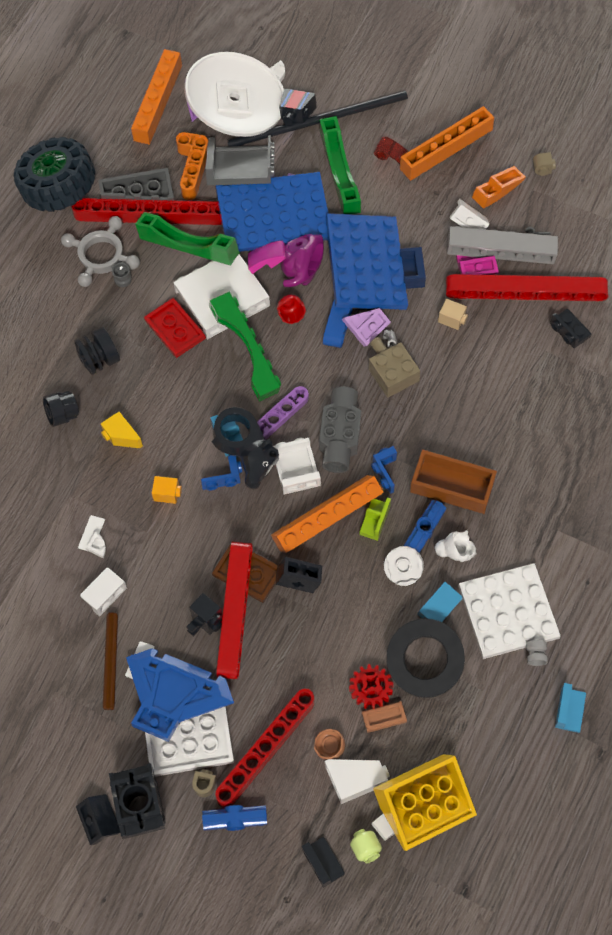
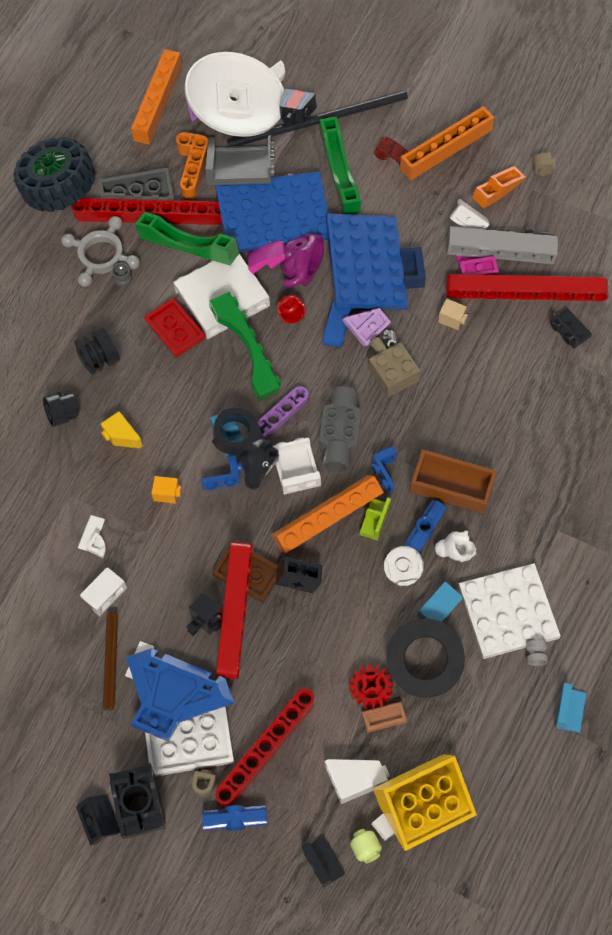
nougat hair [314,729,345,760] -> none

